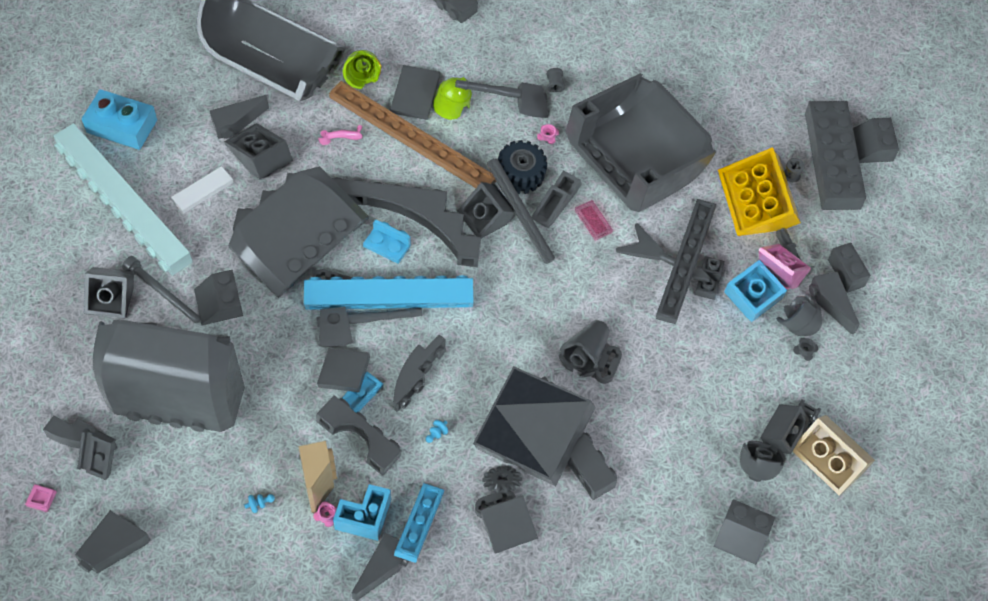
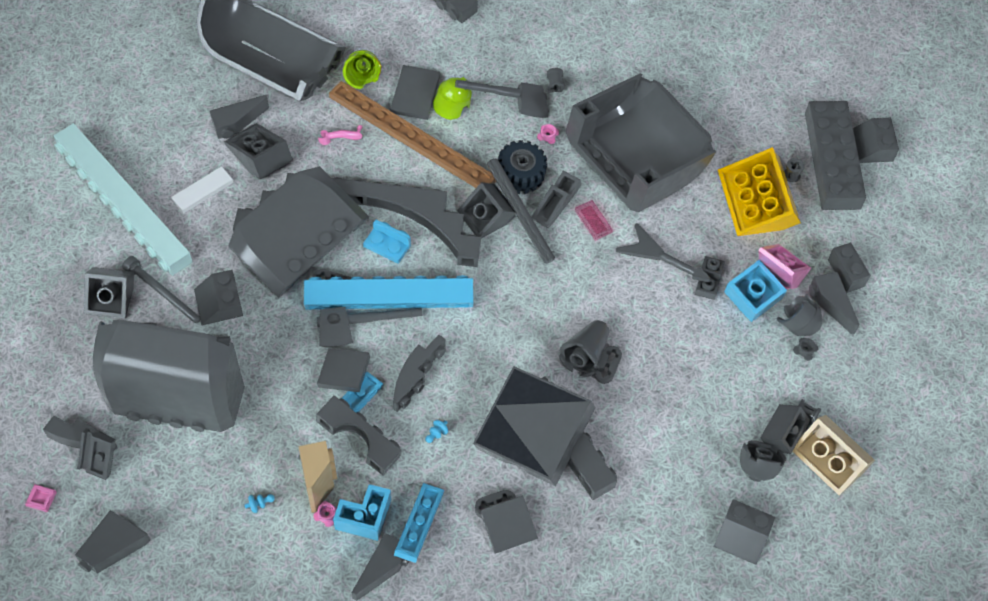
medium azure piece [82,89,157,150] -> none
dark grey gear [482,466,523,493] -> none
dark grey tile [655,199,716,325] -> none
dark grey axle [776,228,802,261] -> none

